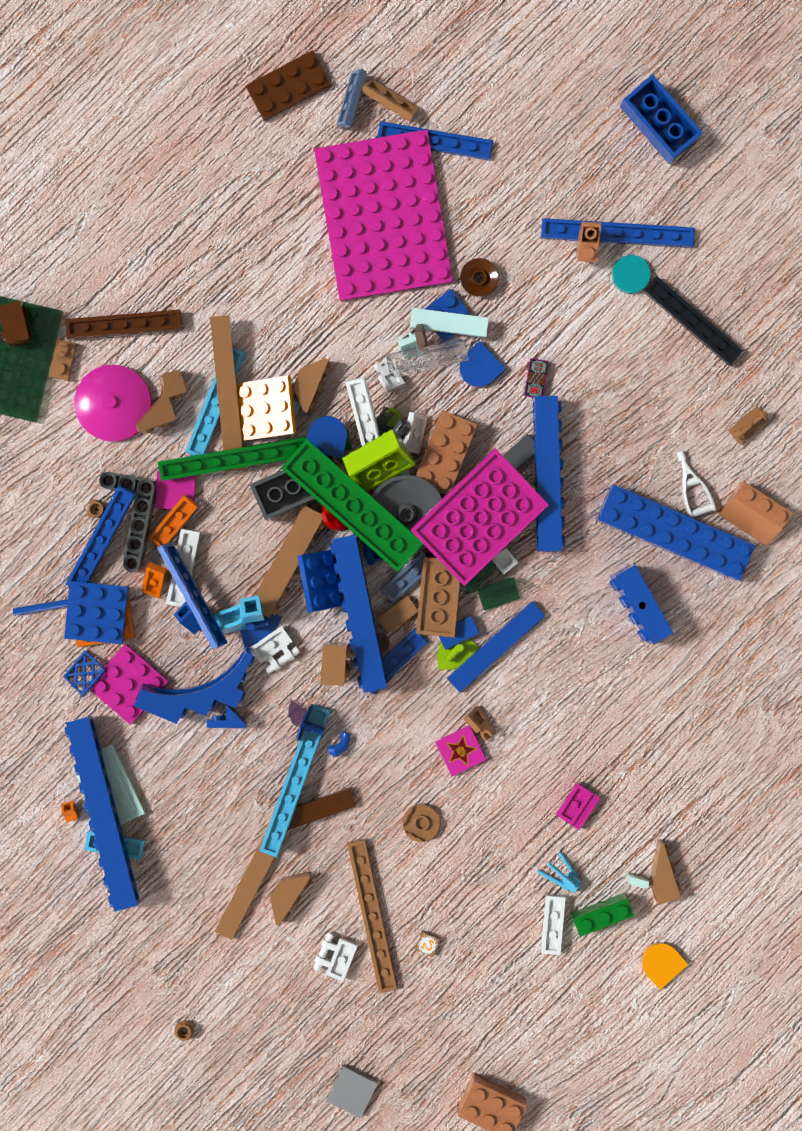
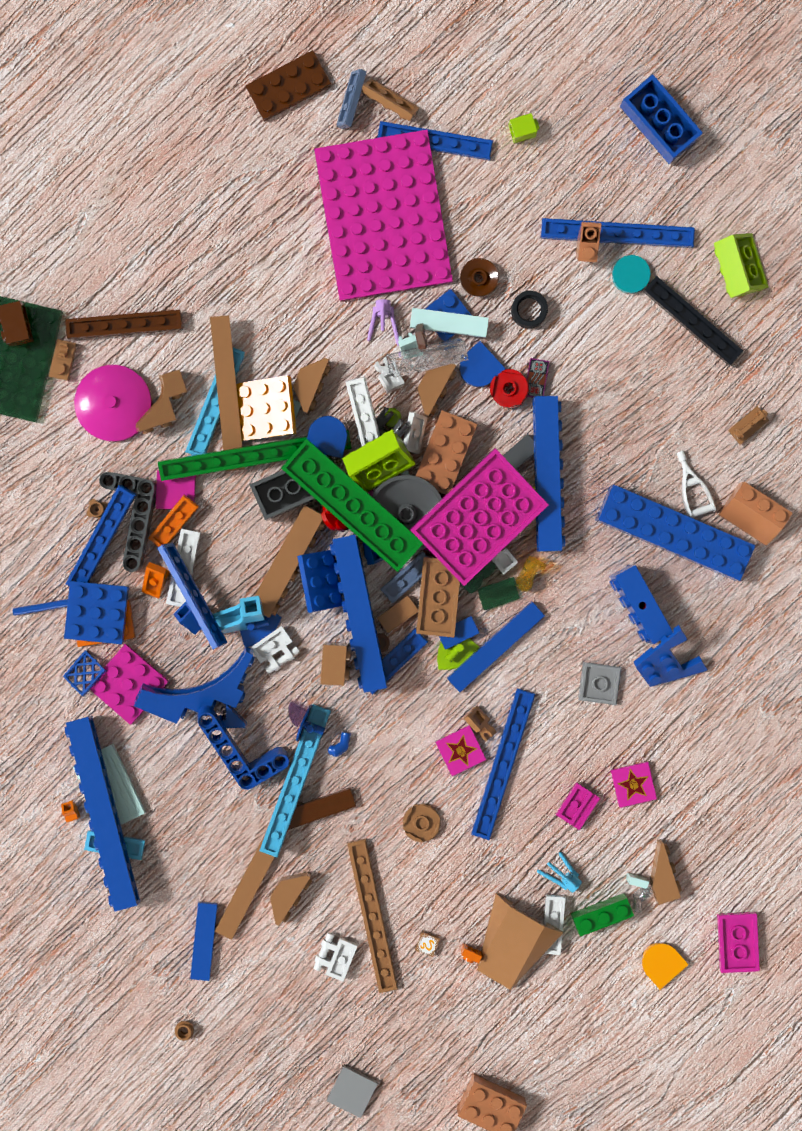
none -> blue tile [190,901,218,981]
none -> blue beam [197,706,289,790]
none -> lavender plant [367,299,399,346]
none -> medium nougat slope [417,363,457,417]
none -> orange plate [461,944,482,963]
none -> blue tile [471,688,535,840]
none -> medium nougat wedge [477,893,564,990]
none -> red plate [490,369,529,408]
none -> lime brick [508,113,539,144]
none -> black tyre [511,290,548,329]
none -> clear yellow leg [515,555,547,592]
none -> light grey tile [578,662,622,705]
none -> dark pink tile [610,761,657,808]
none -> clear arm [632,887,653,912]
none -> blue wing [634,625,708,687]
none -> lime slope [714,233,769,298]
none -> dark pink plate [717,912,760,973]

